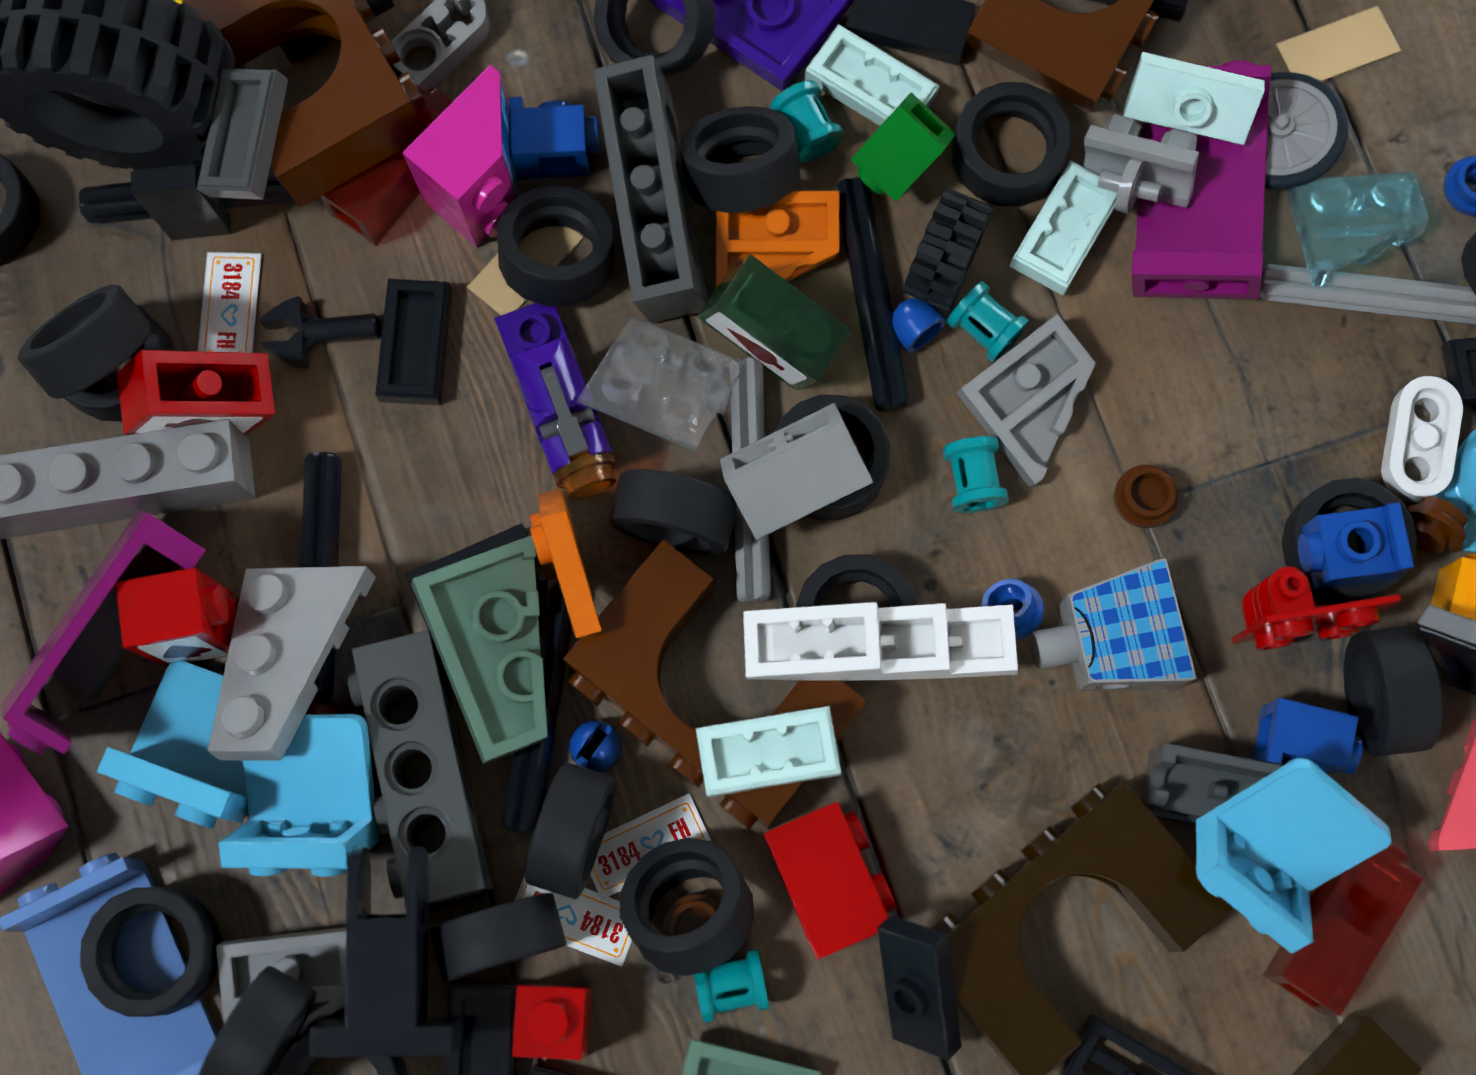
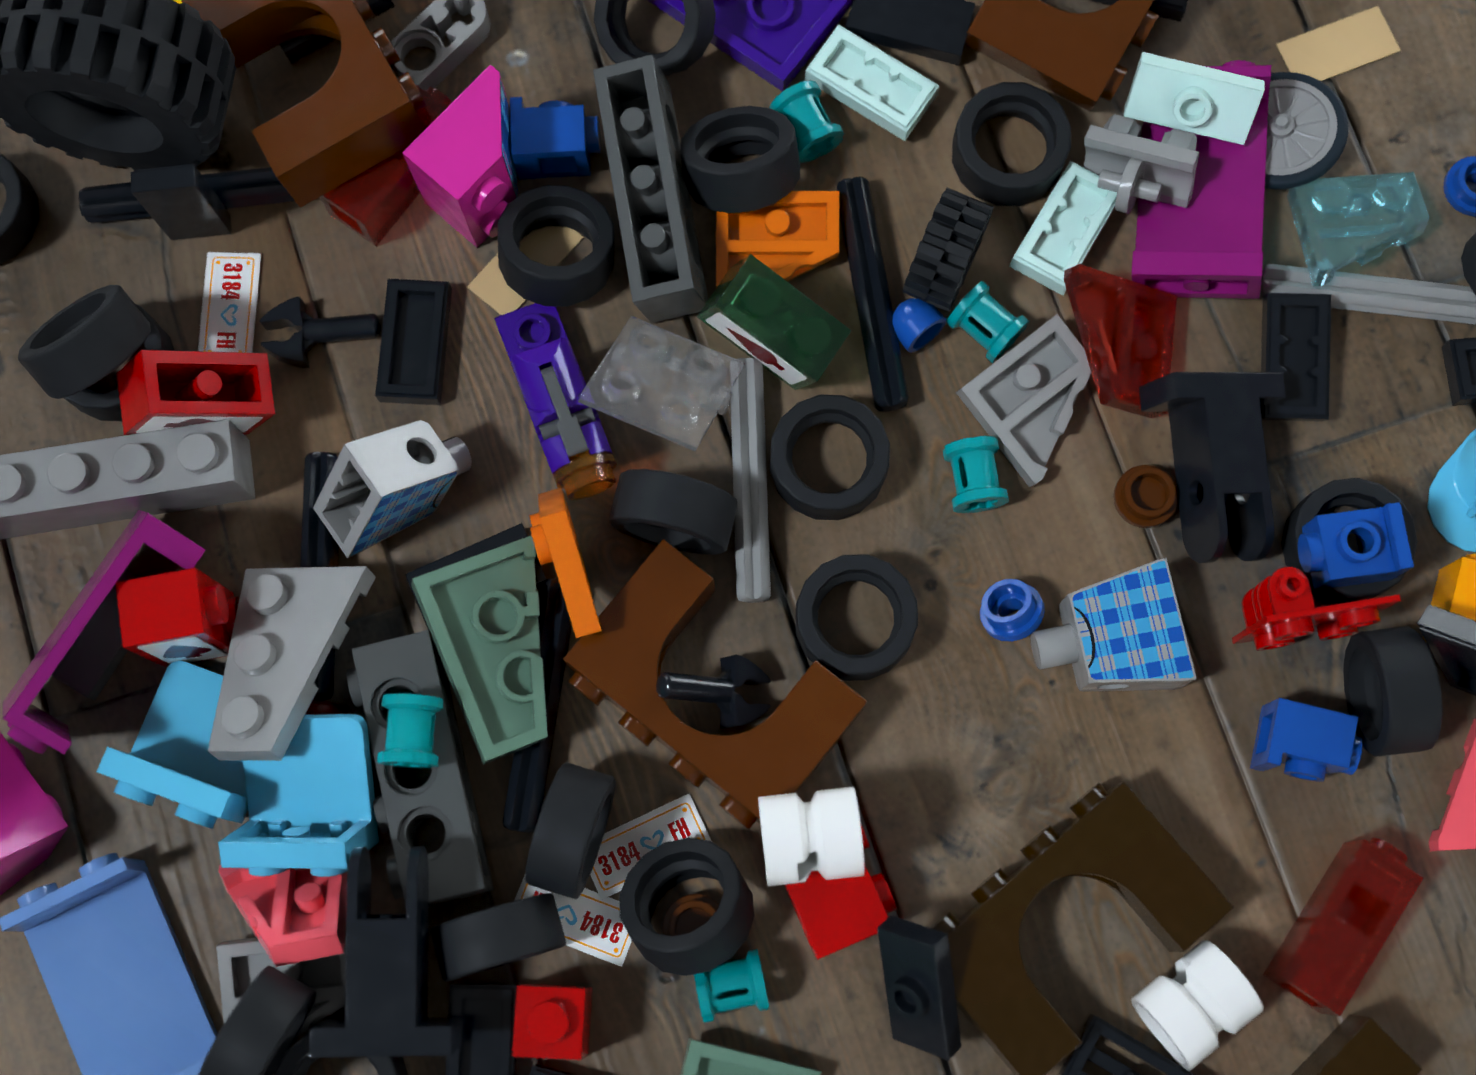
black tyre [80,887,221,1017] -> none
dark grey tile [197,69,288,200] -> none
blue hinge [569,720,622,773] -> none
light aqua plate [696,706,841,798] -> none
light grey hinge [720,403,873,540] -> none
white slope [743,602,1018,681] -> none
green brick [850,92,956,202] -> none
dark grey hinge [1142,743,1282,825] -> none
medium azure bracket [1196,758,1391,954] -> none
white plate [1381,376,1463,503] -> none
reddish brown plate [1407,496,1468,554] -> none
none -> coral wing [218,865,348,967]
none -> light grey torso [313,420,471,558]
none -> teal bush [377,693,444,768]
none -> black bar [656,655,771,728]
none -> white wheel [758,787,864,886]
none -> clear red wing [1064,264,1177,419]
none -> white wheel [1131,940,1264,1071]
none -> black piece [1139,372,1286,563]
none -> black plate [1260,293,1331,421]

